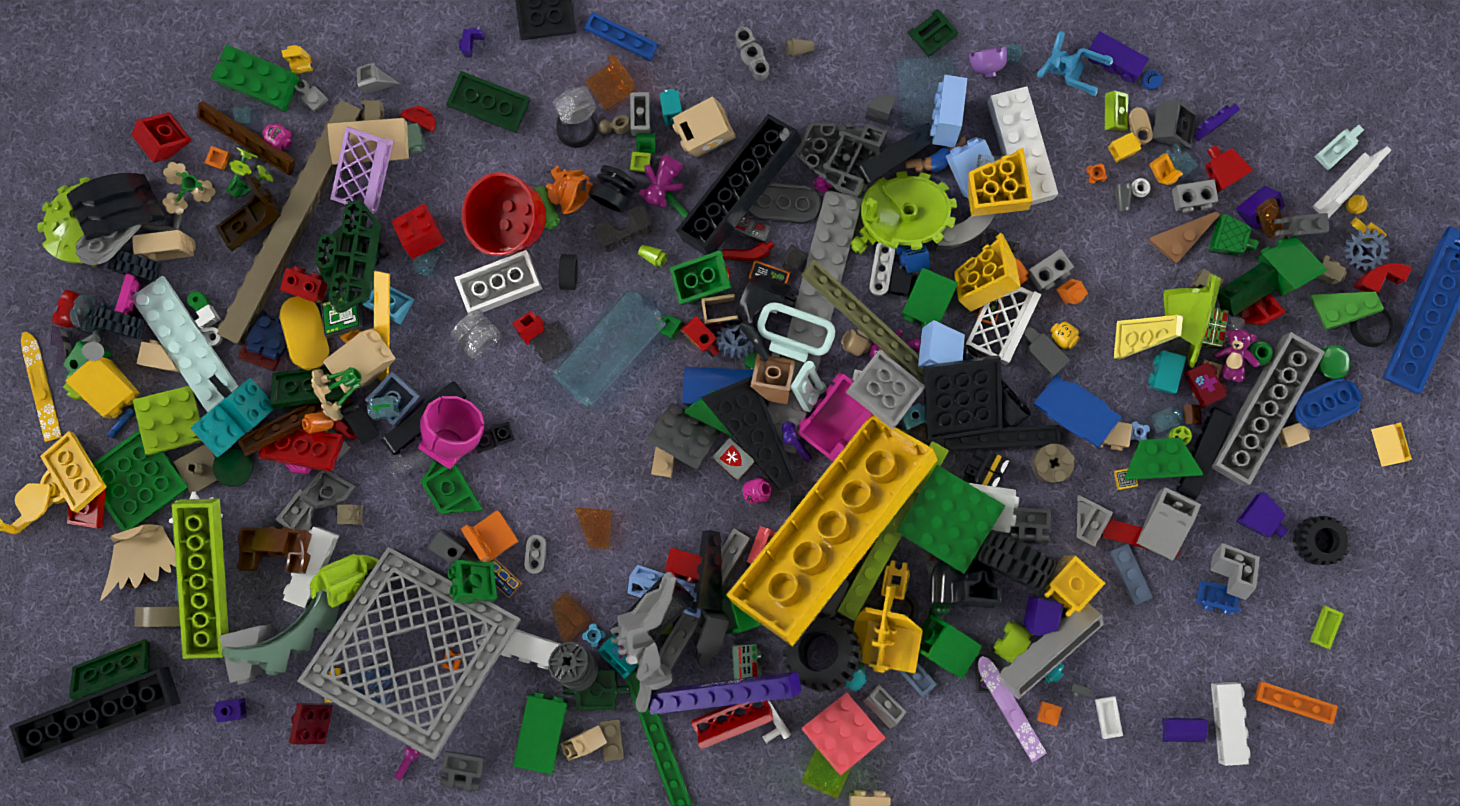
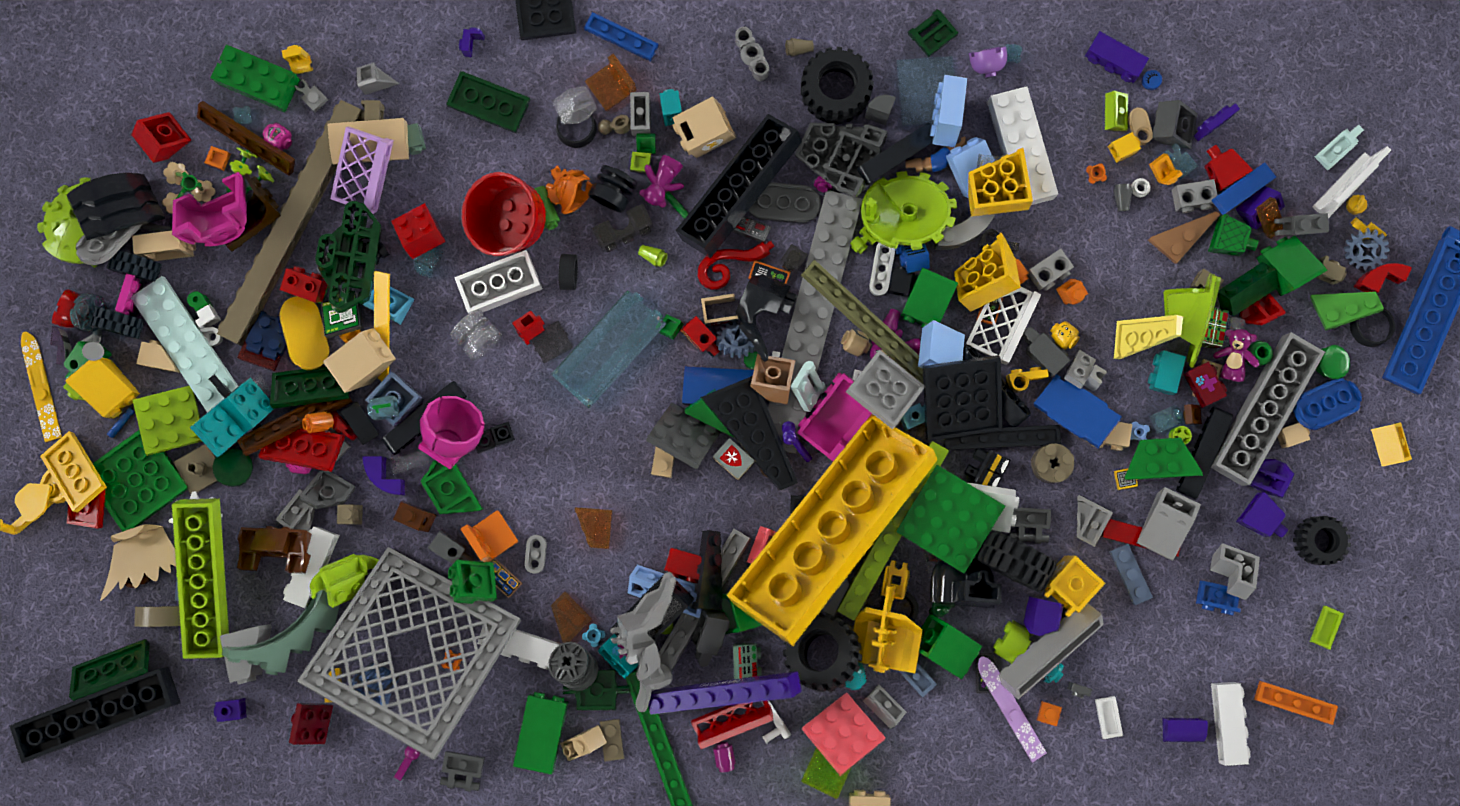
plant [311,367,362,421] -> none
red plate [400,106,436,134] -> none
green slope [669,250,732,305] -> none
dark pink head [742,478,771,505] -> none
light aqua bar [757,302,836,362] -> none
dark azure piece [1037,31,1113,96] -> none
none -> dark pink cylinder [172,172,247,246]
none -> dark purple brick [363,456,405,496]
none -> reddish brown torso [393,501,436,532]
none -> magenta brick [713,741,736,772]
none -> black tyre [800,47,874,124]
none -> magenta cone [882,309,901,333]
none -> yellow plate [1006,367,1049,393]
none -> light grey plate [1064,350,1107,391]
none -> blue tile [1211,163,1276,215]
none -> dark purple slope [1250,459,1294,498]

